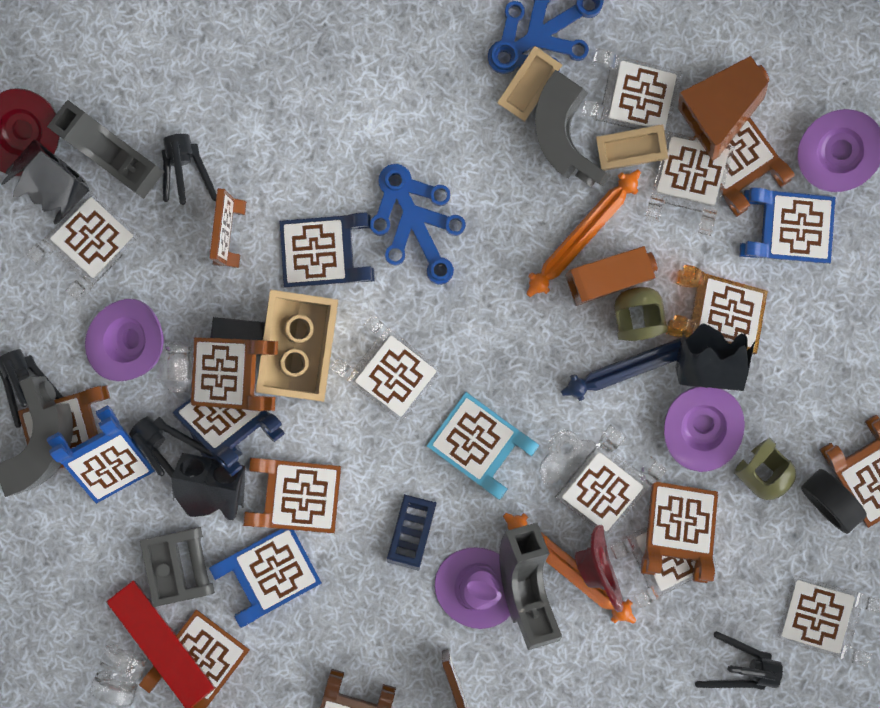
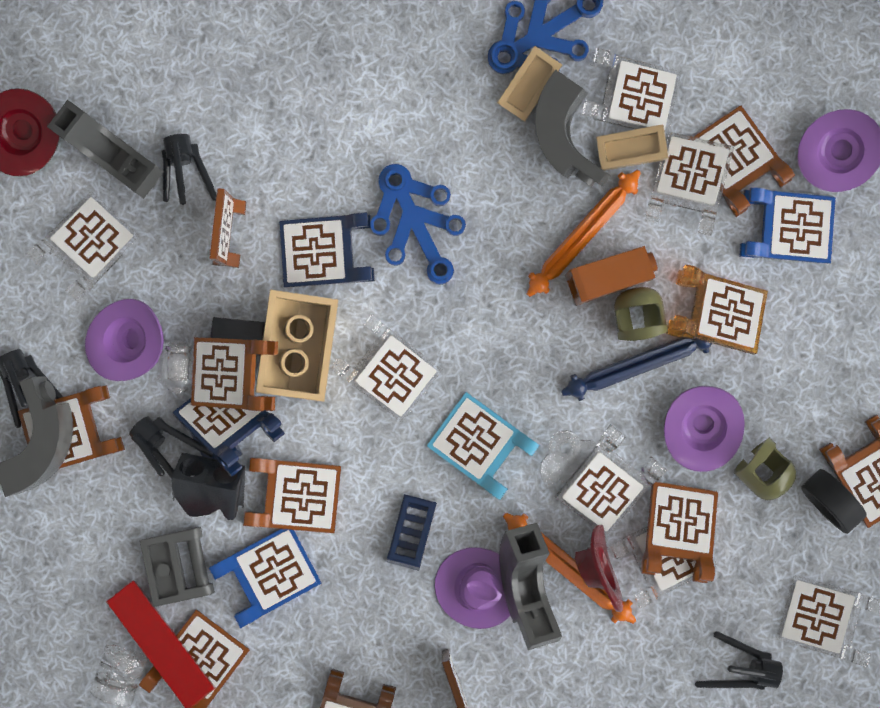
black piece [1,139,90,225] -> none
flag [46,405,155,504] -> none
black piece [675,323,755,391] -> none
dark orange slope [678,56,769,161] -> none

